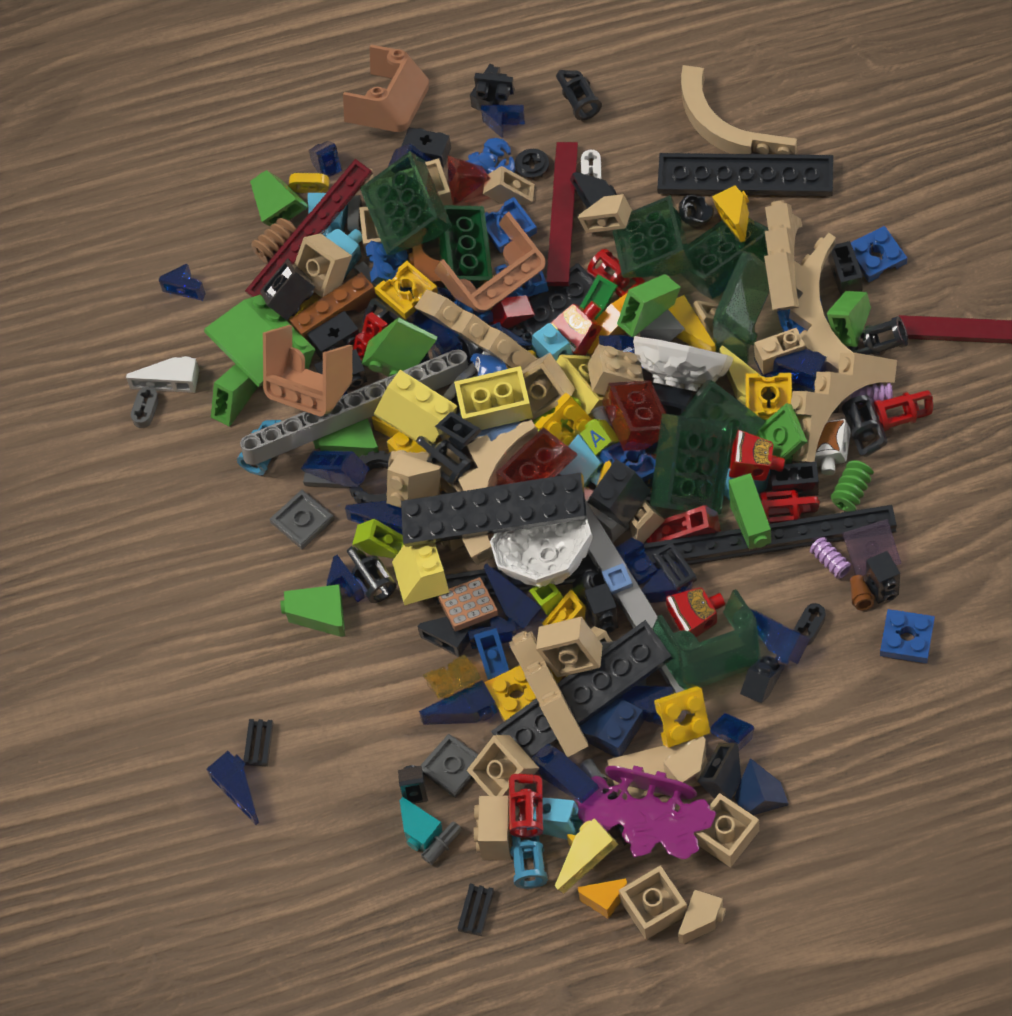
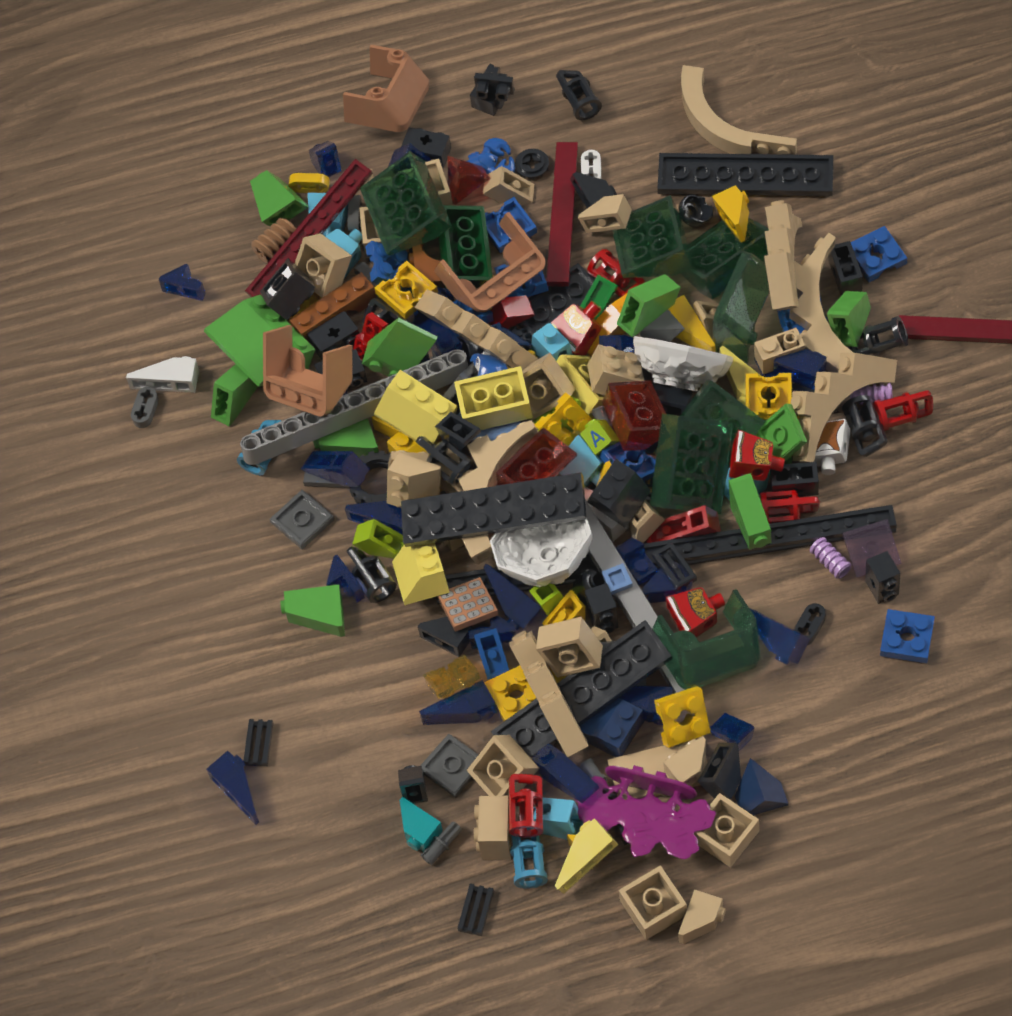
clear blue slope [481,105,525,138] -> none
light orange slope [578,878,627,919] -> none
black slope [740,656,785,703] -> none
bright green piece [831,460,874,512] -> none
dark orange cone [850,575,875,611] -> none

